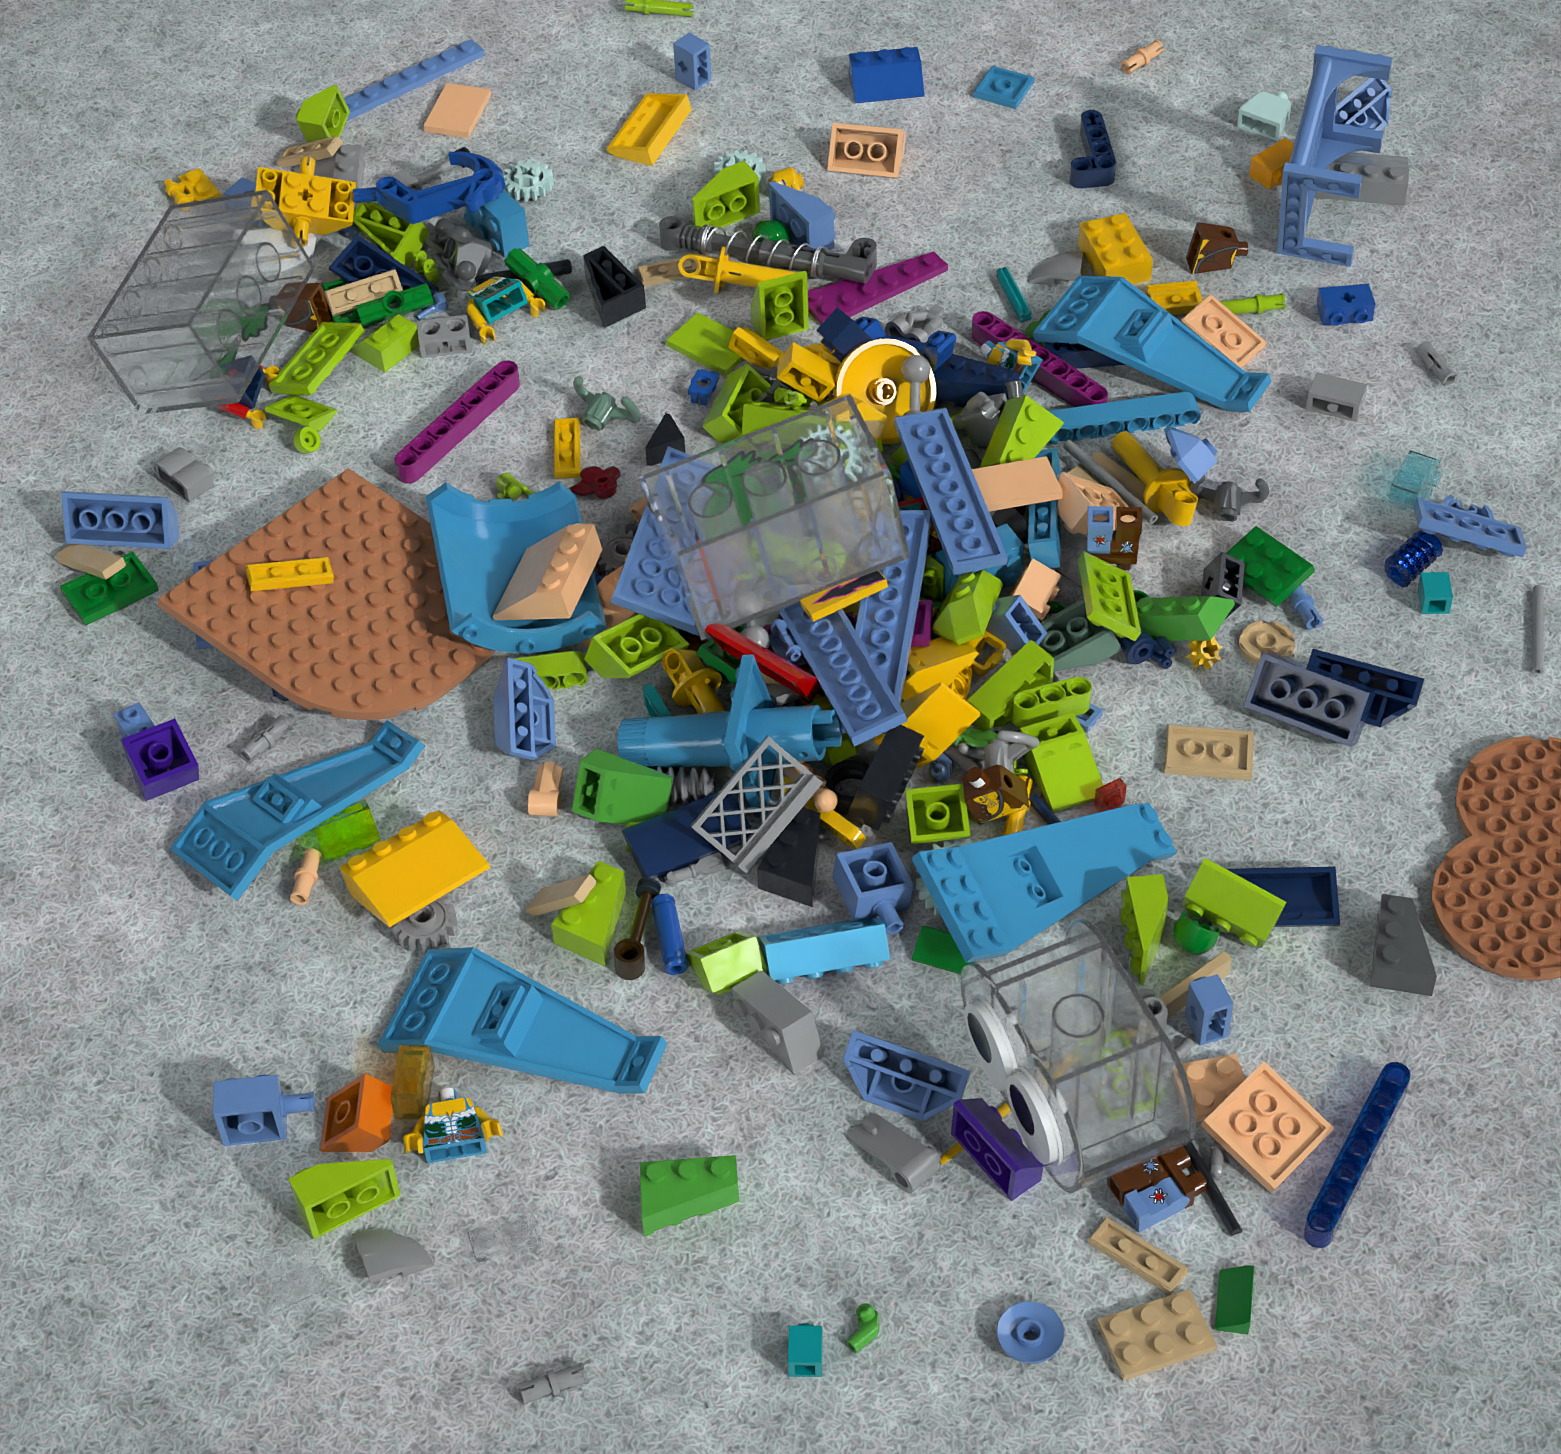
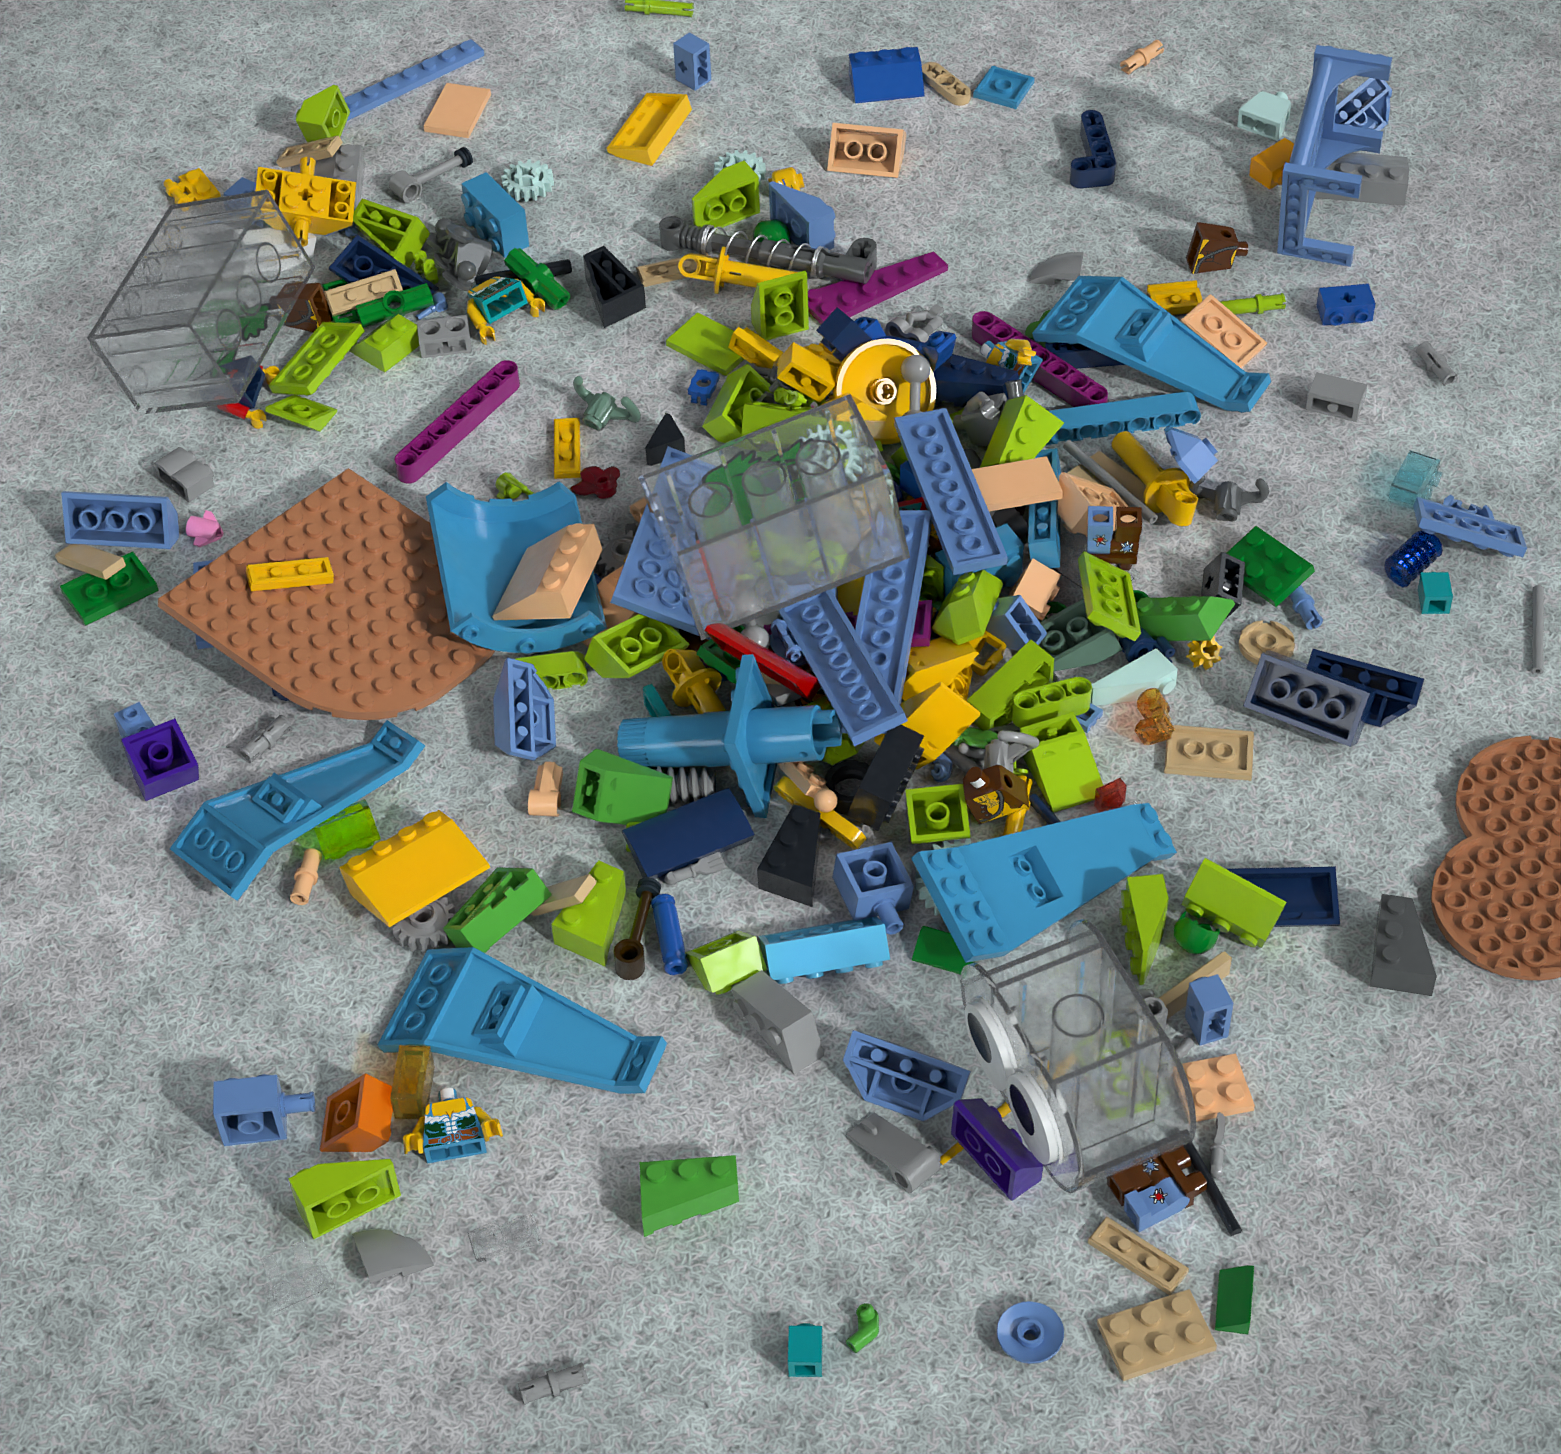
lime tile [293,426,321,454] -> none
blue piece [353,152,505,224] -> none
light grey fence [691,735,823,873] -> none
yellow tile [800,565,888,622] -> none
teal axle [996,267,1032,322] -> none
yellow brick [1078,213,1153,285] -> none
light nougat plate [1201,1062,1335,1193] -> none
clear blue beam [1304,1062,1411,1248] -> none
none -> bright pink piece [186,510,224,547]
none -> bright green wedge [443,867,552,953]
none -> tan beam [922,62,971,106]
none -> light aqua slope [1090,649,1178,706]
none -> clear orange leg [1134,688,1175,745]

